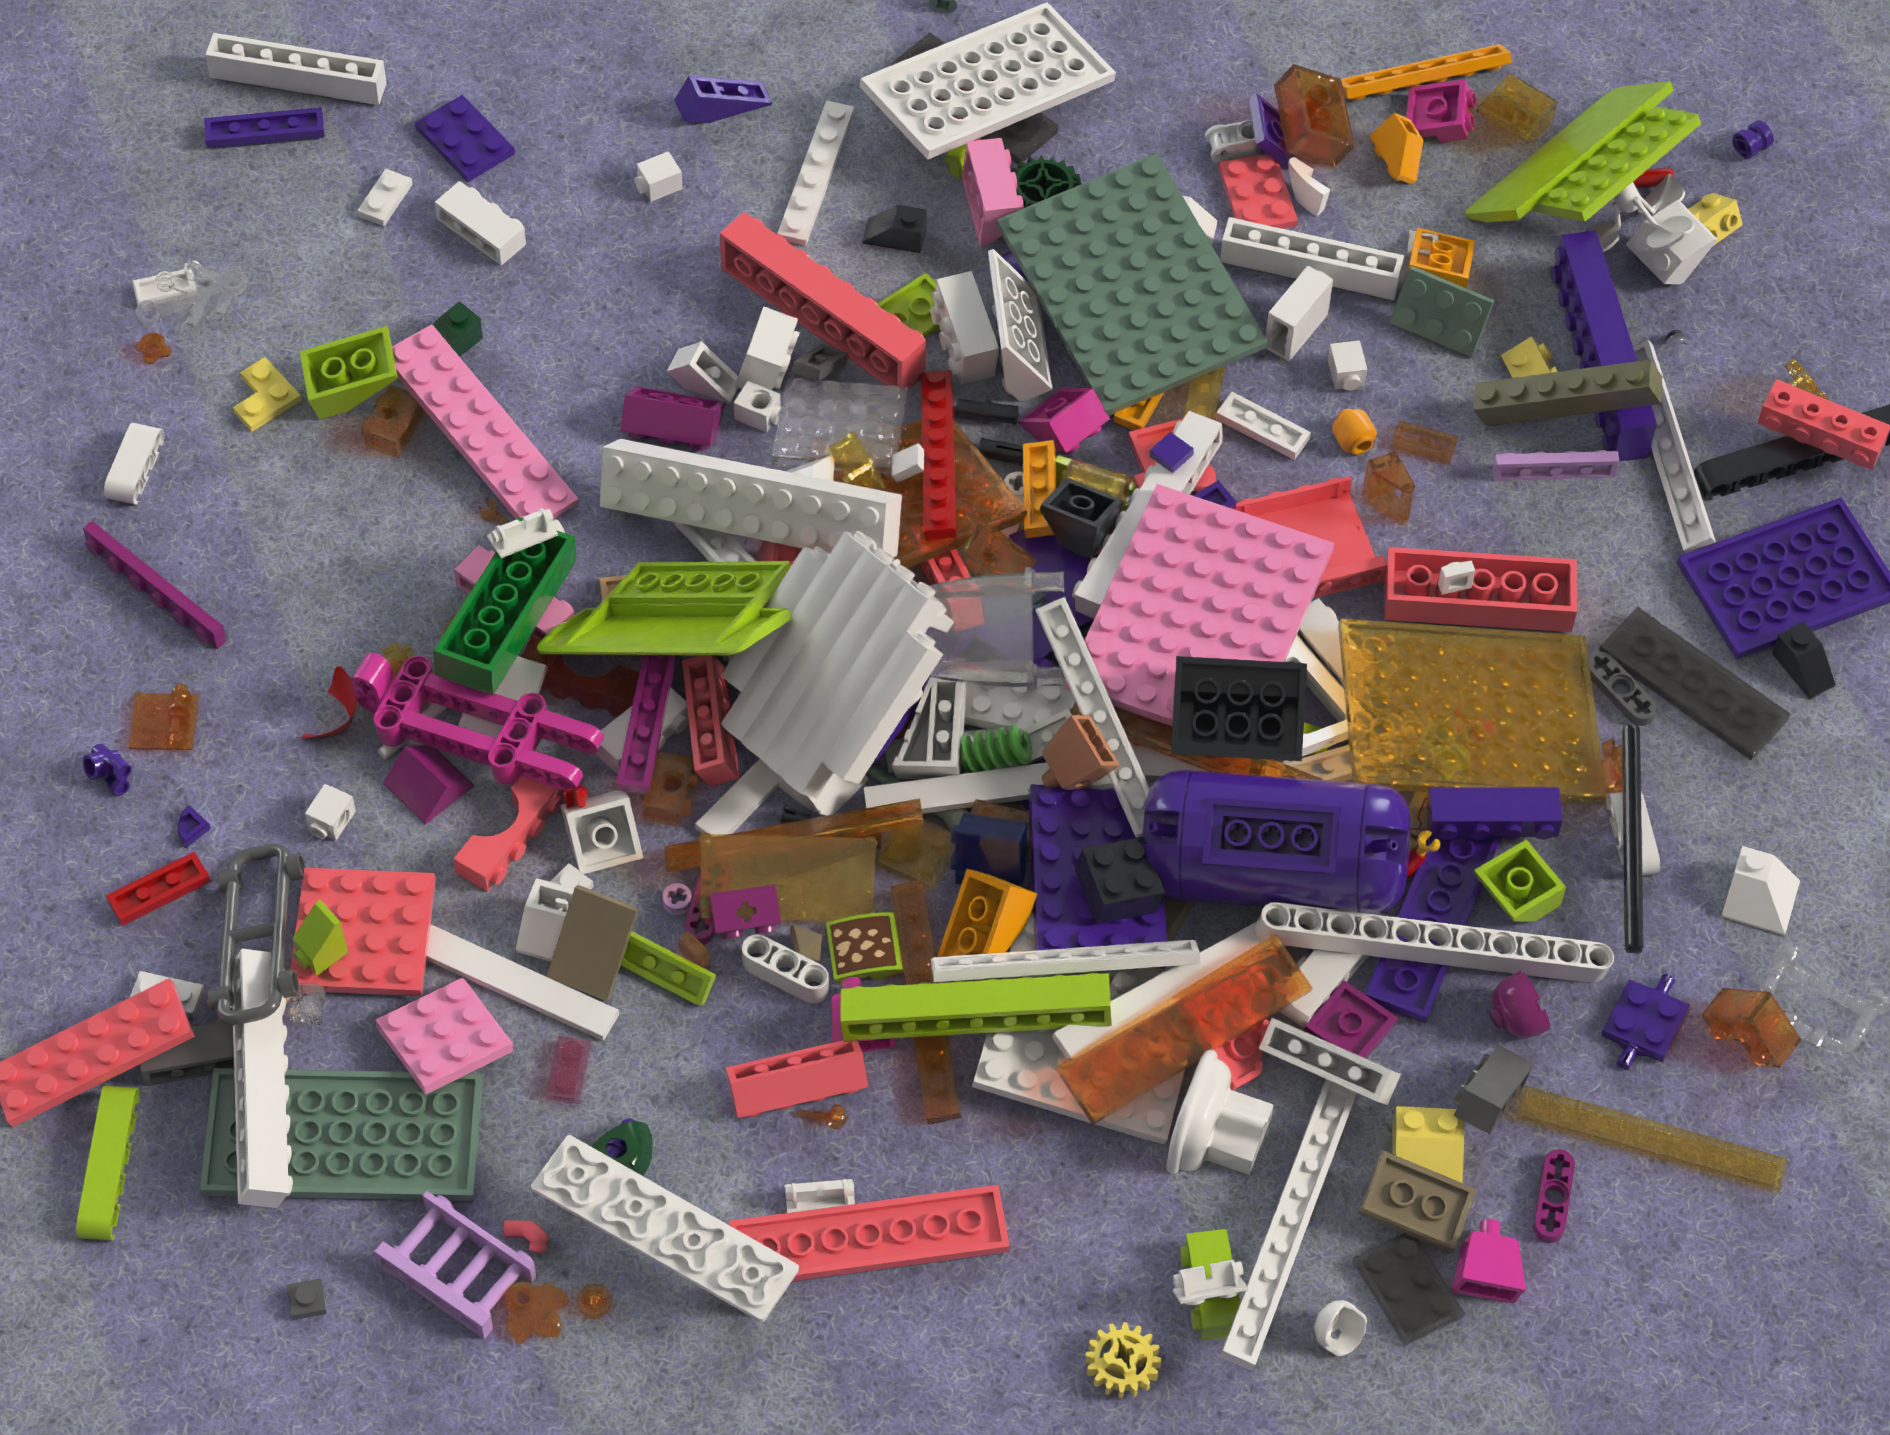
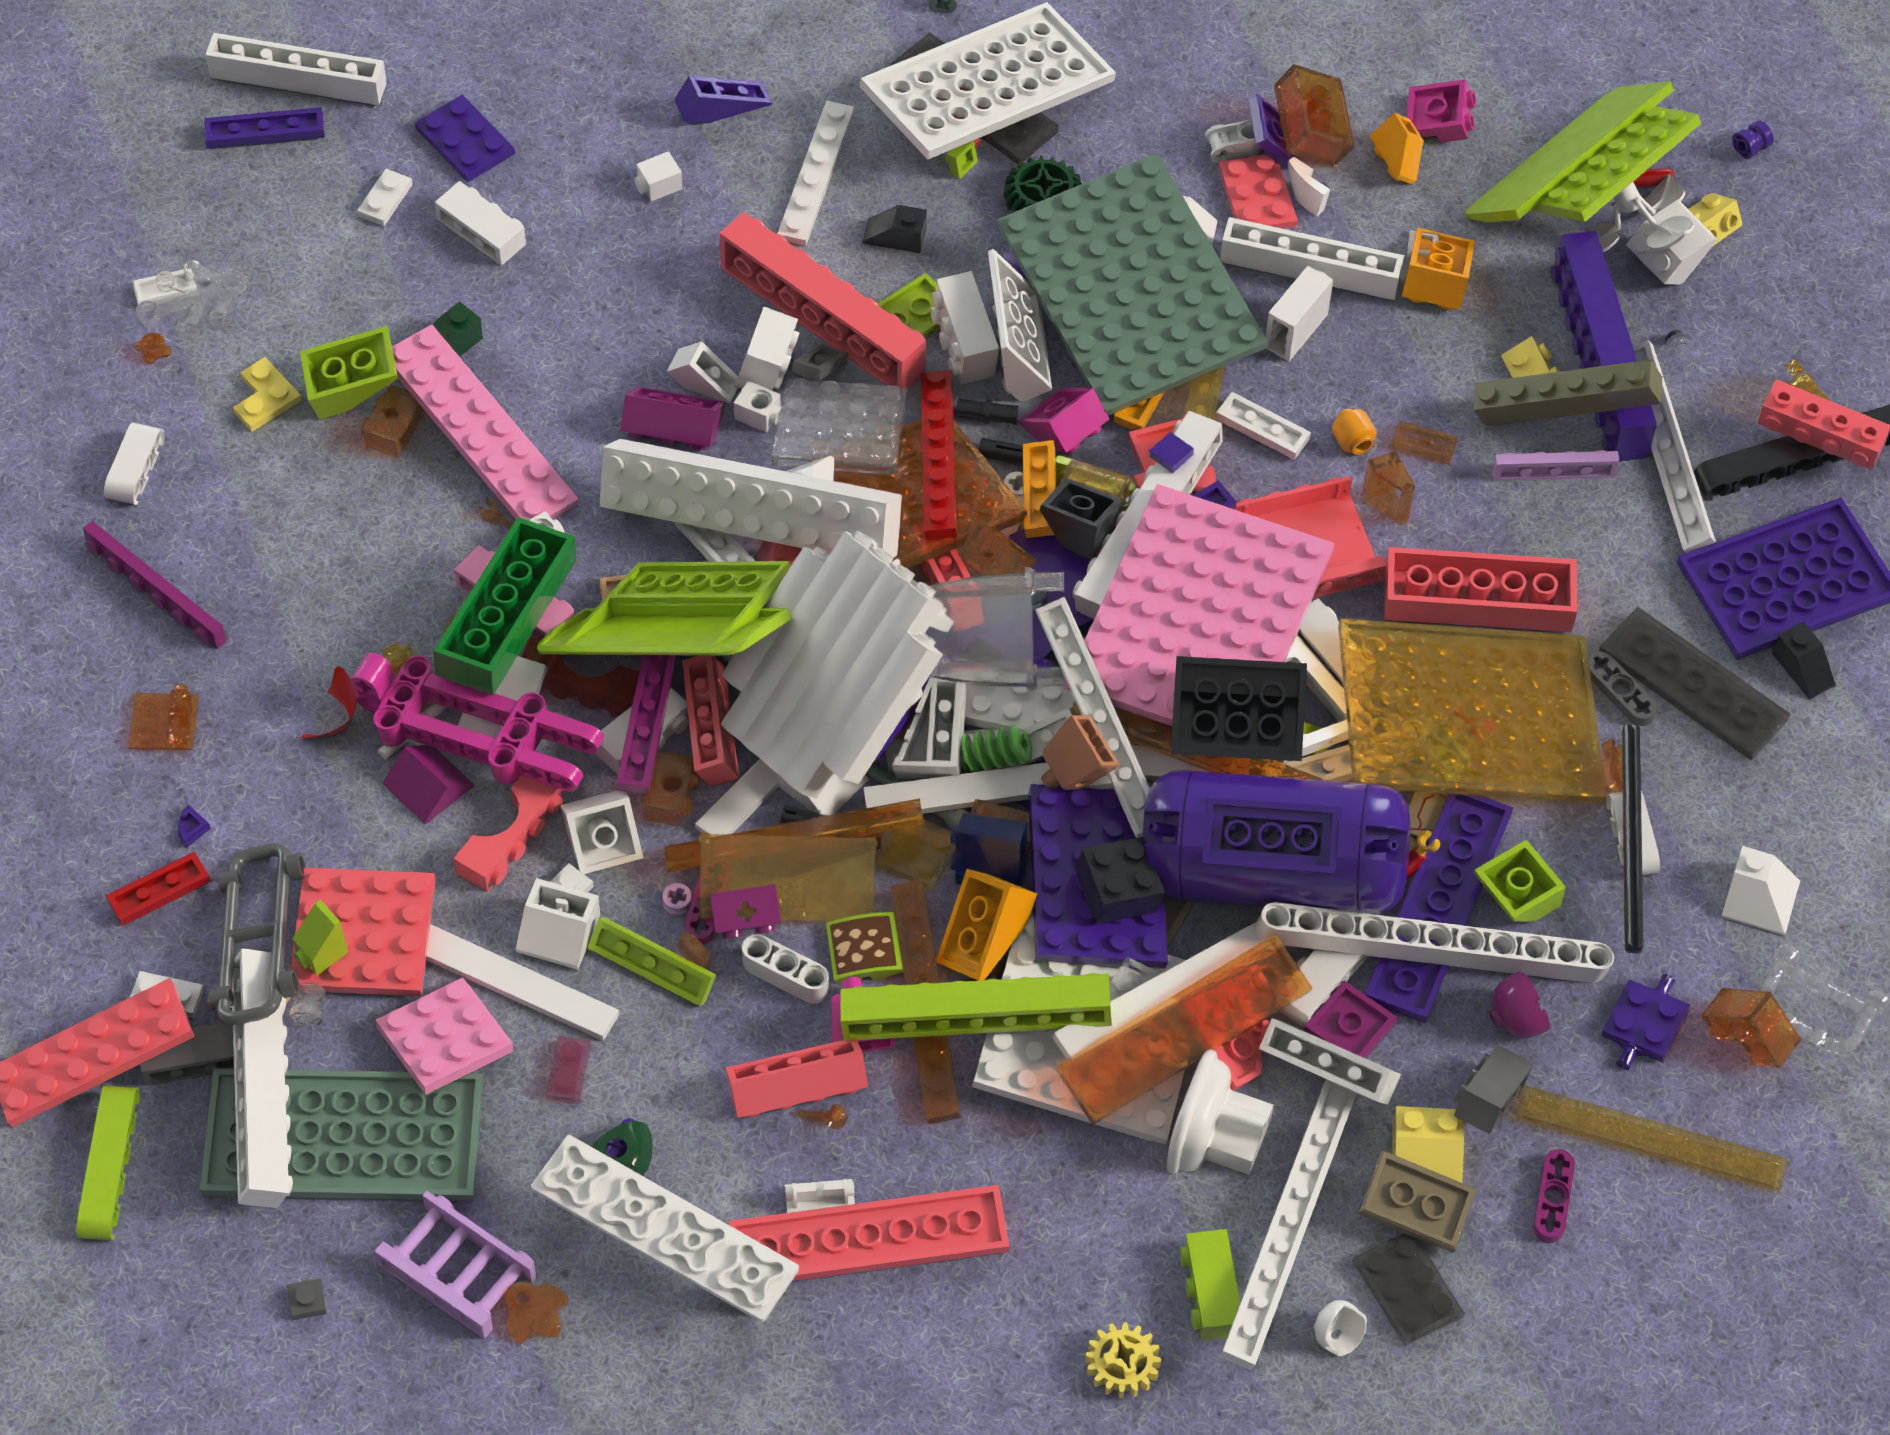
dark purple plate [83,744,132,796] -> none
white brick [305,784,356,841] -> none
white hinge [487,508,558,558] -> none
coral arm [504,1220,549,1253] -> none
dark tan tile [546,885,639,1001] -> none
red arm [562,784,588,809] -> none
clear orange tile [577,1283,612,1320] -> none
dark tan slope [790,925,822,962] -> none
clear yellow slope [827,430,885,490] -> none
white tile [891,443,924,483] -> none
white tile [931,940,1200,982] -> none
bright pink slope [962,138,1024,247] -> none
white hinge [1173,1259,1248,1305] -> none
white brick [1328,340,1367,391] -> none
light orange plate [1337,44,1511,100] -> none
sand green plate [1390,266,1495,357] -> none
dark purple brick [1426,787,1562,840] -> none
white plate [1438,561,1475,595] -> none
dark pink torso [1452,1219,1525,1303] -> none
clear yellow slope [1476,73,1558,141] -> none

